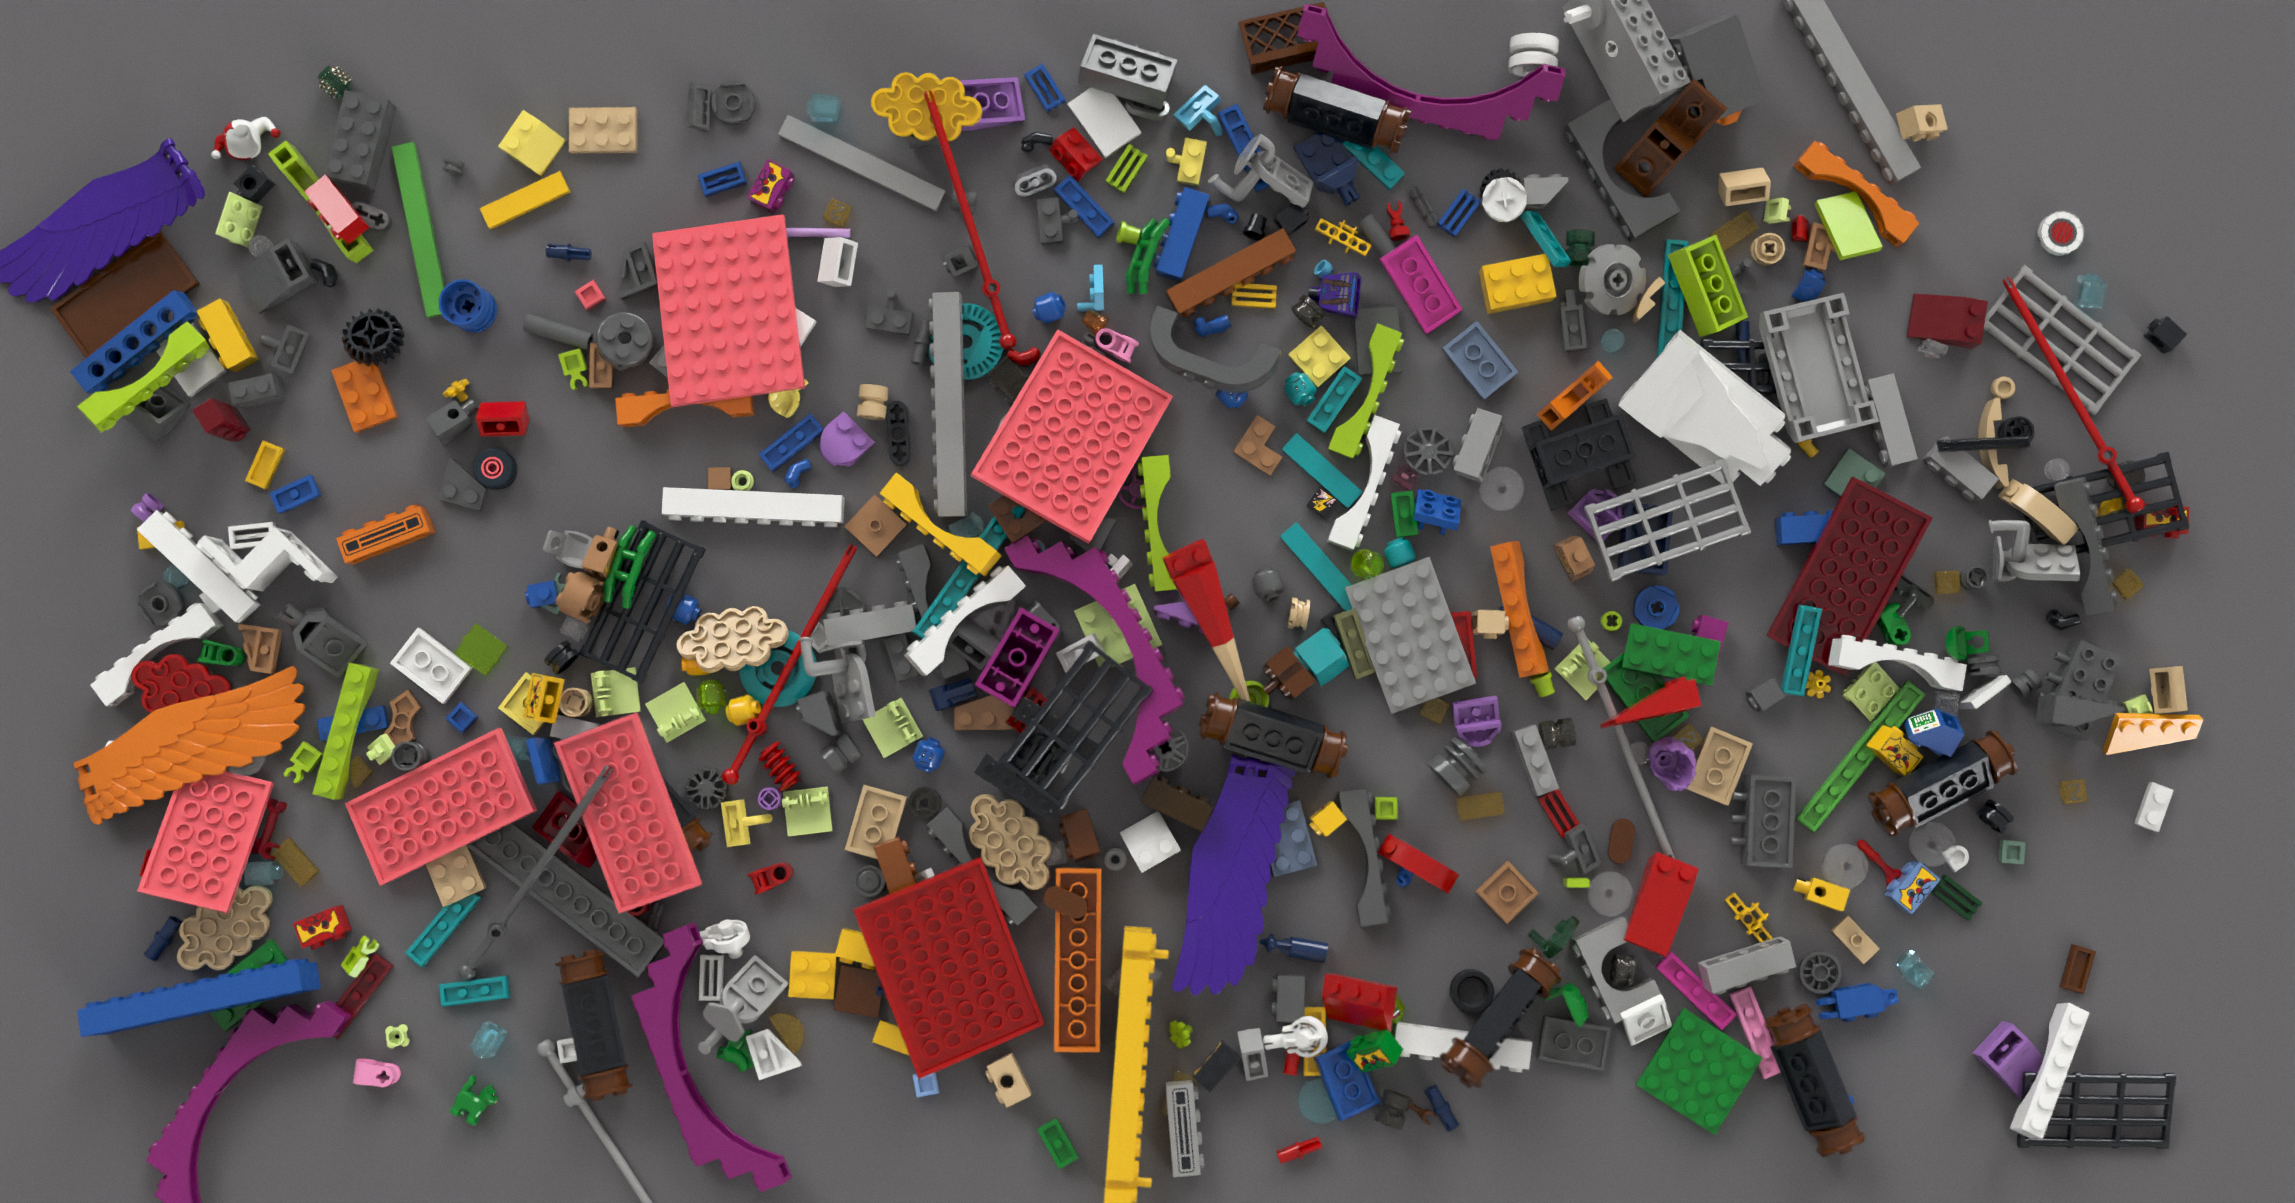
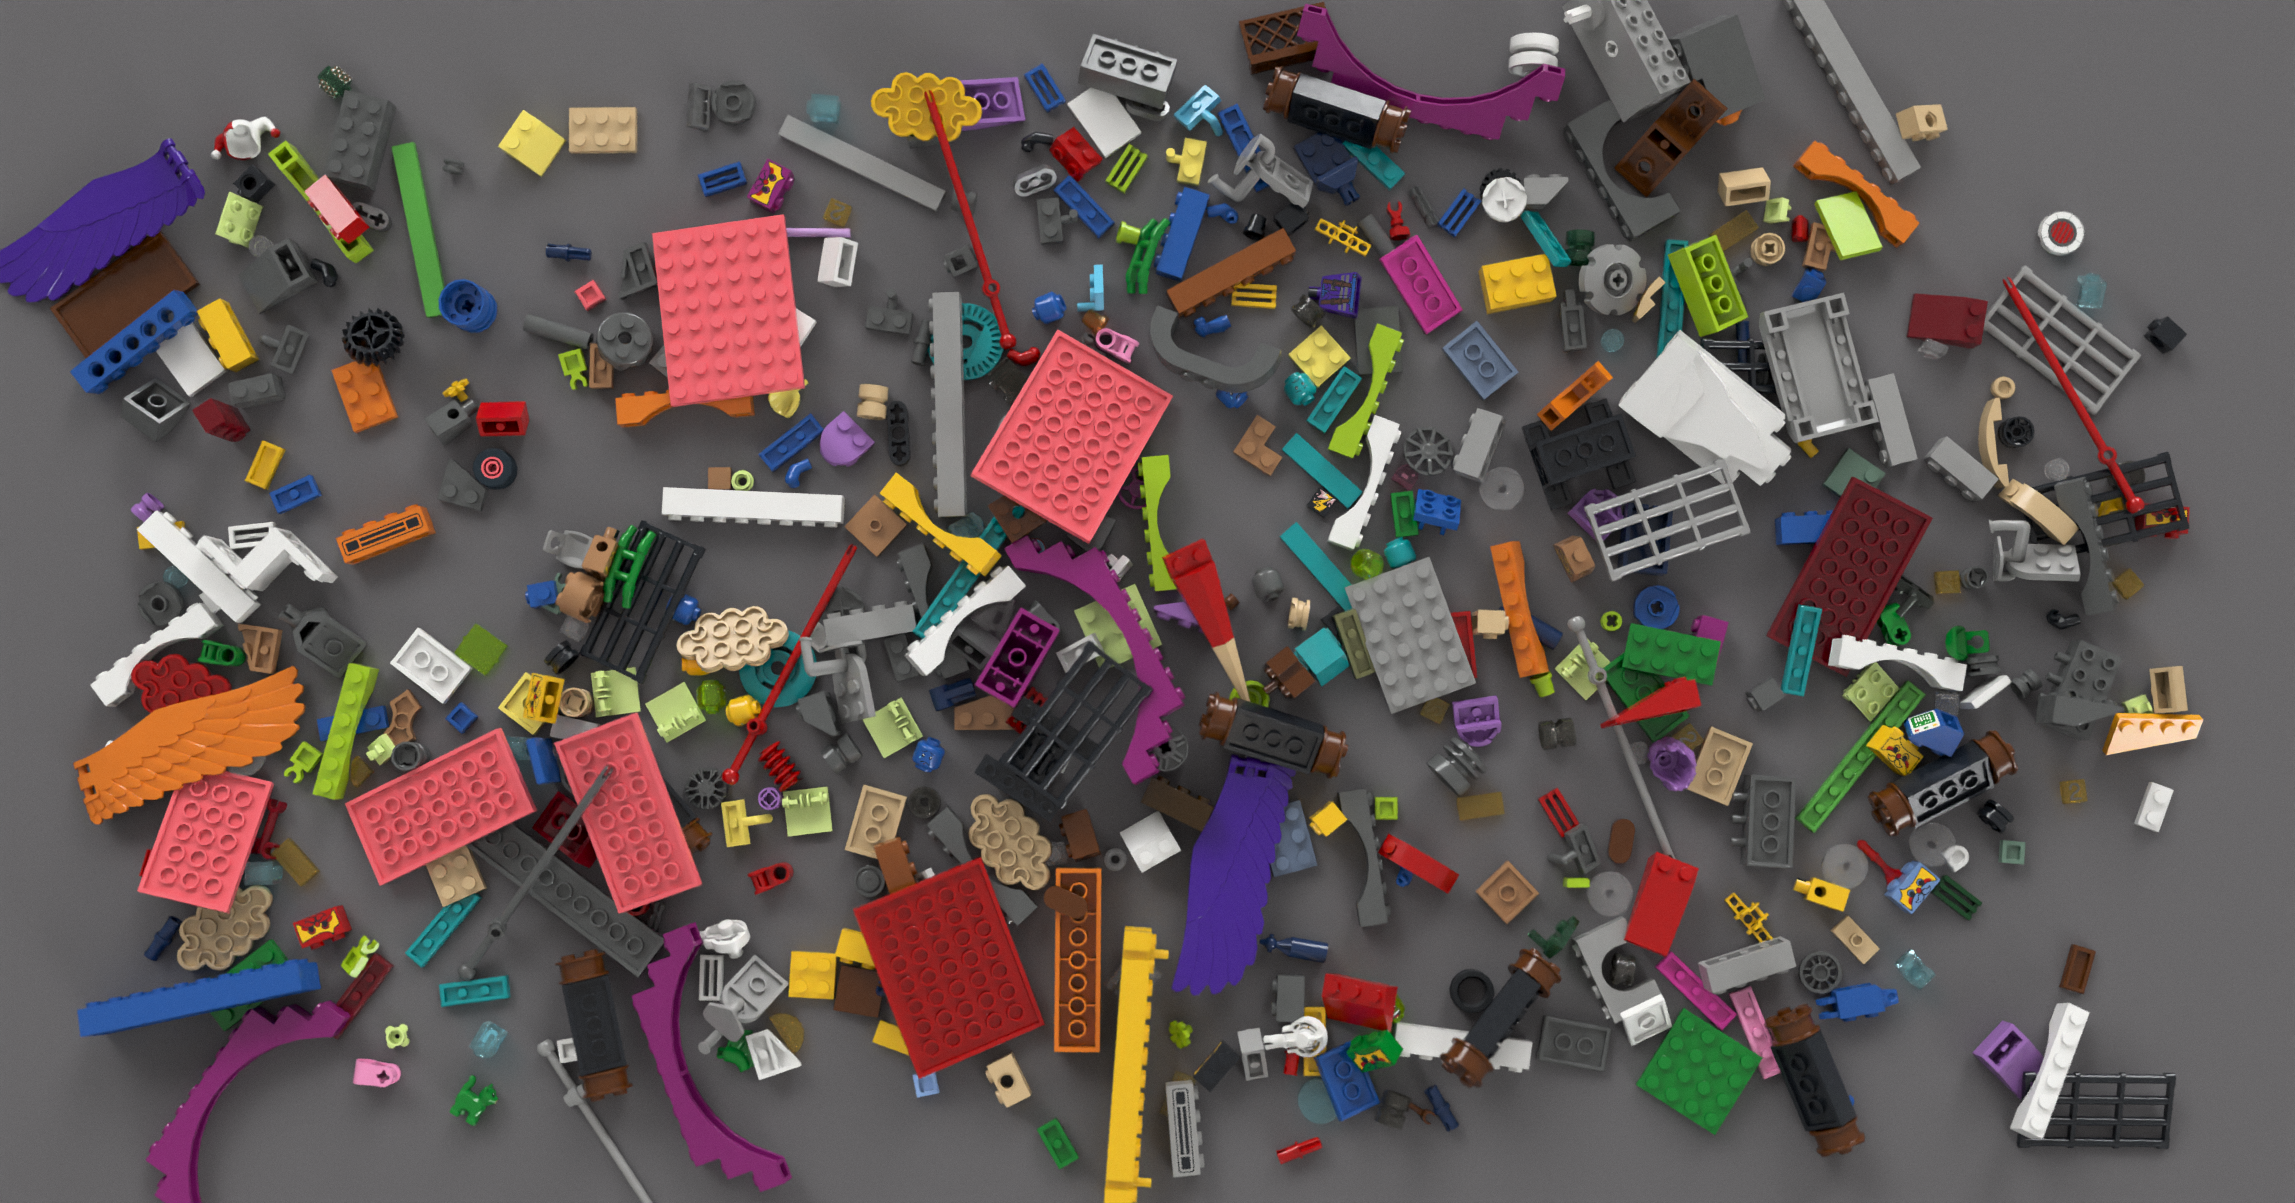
lime arch [77,321,210,433] -> none
yellow tile [480,171,571,229] -> none
medium azure hinge [1314,260,1334,279] -> none
light grey brick [1510,725,1559,796] -> none
green piece [1542,983,1589,1028] -> none
yellow plant [1806,670,1831,699] -> none
black axle [1936,436,2030,452] -> none

